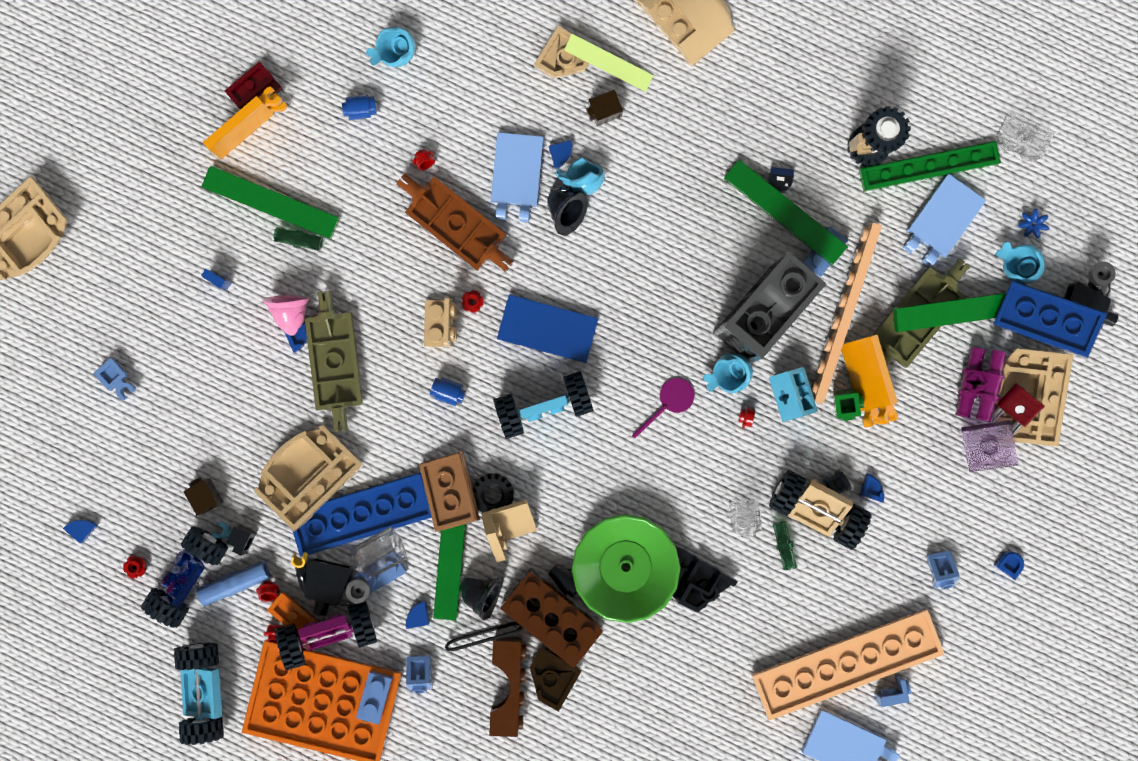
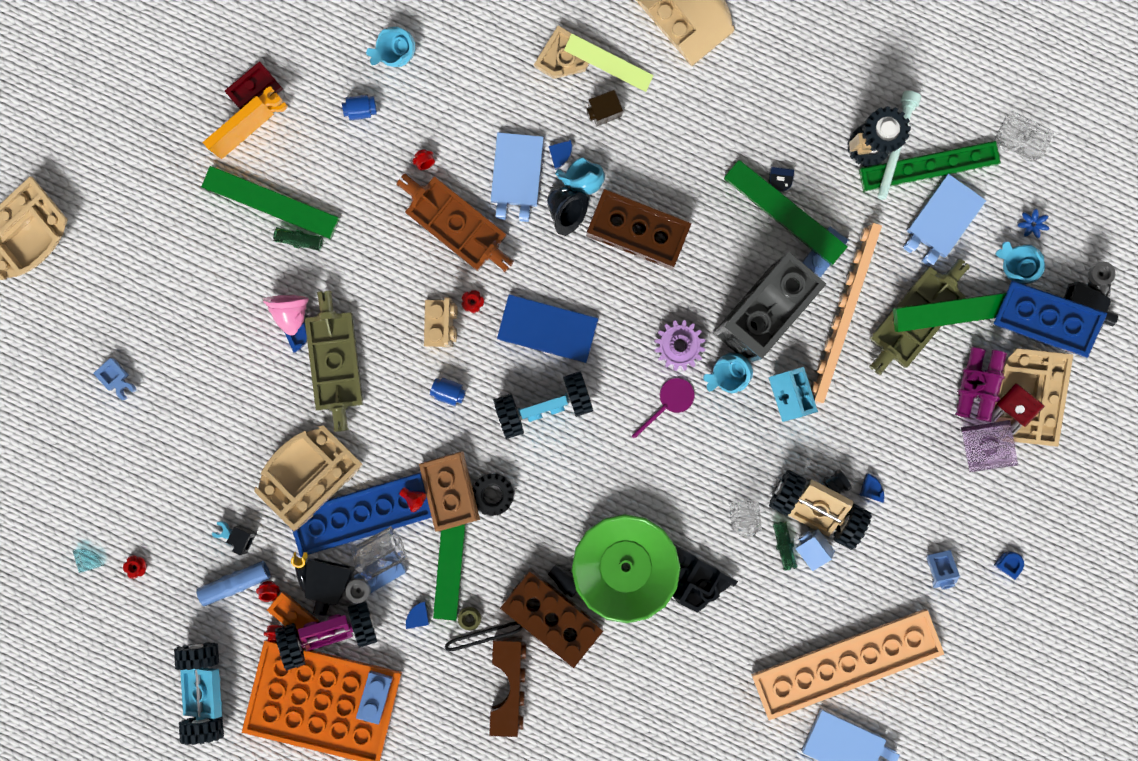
blue tile [63,520,98,544] -> none
plate [141,527,229,628] -> none
dark brown brick [183,477,224,516] -> none
blue tile [201,268,232,290] -> none
medium blue bracket [406,656,433,694] -> none
black piece [460,577,504,620] -> none
tan bracket [481,500,537,562] -> none
dark brown plate [529,646,582,712] -> none
red plate [738,406,755,428] -> none
green brick [832,388,864,421] -> none
light orange tile [841,335,898,428] -> none
medium blue bracket [874,675,911,707] -> none
none -> clear light blue tile [73,549,104,573]
none -> red rock [400,488,426,512]
none -> olive plate [458,607,481,631]
none -> reddish brown brick [586,189,692,270]
none -> lavender gear [654,320,705,371]
none -> light blue brick [796,529,835,571]
none -> light aqua piece [877,91,921,200]

